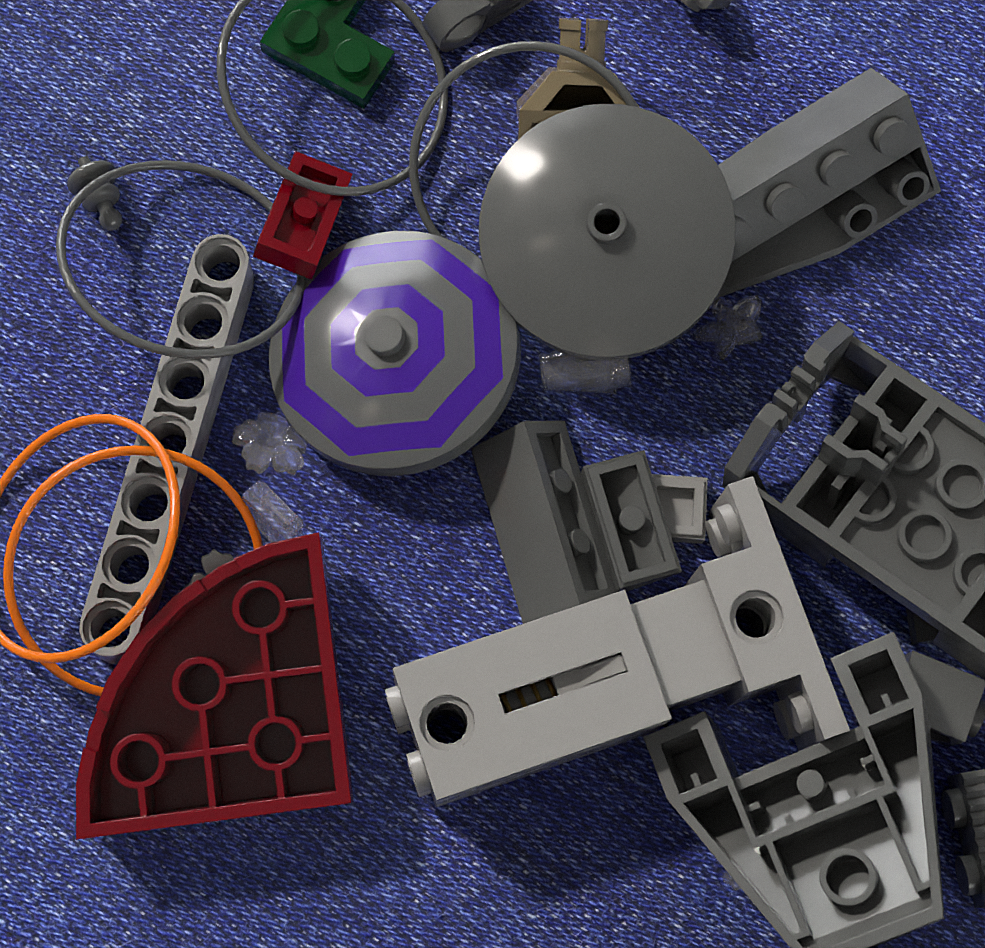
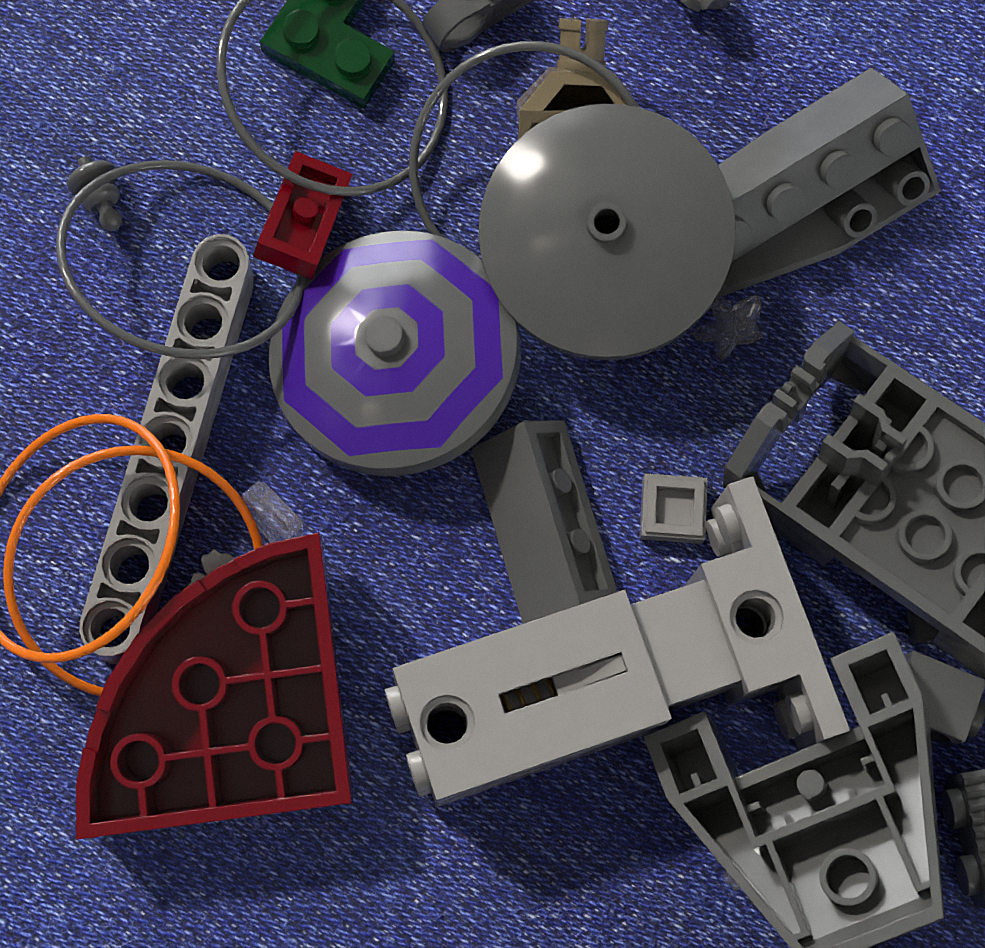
clear plant [232,413,307,475] -> none
clear cone [539,350,632,394] -> none
dark grey slope [581,450,682,592] -> none

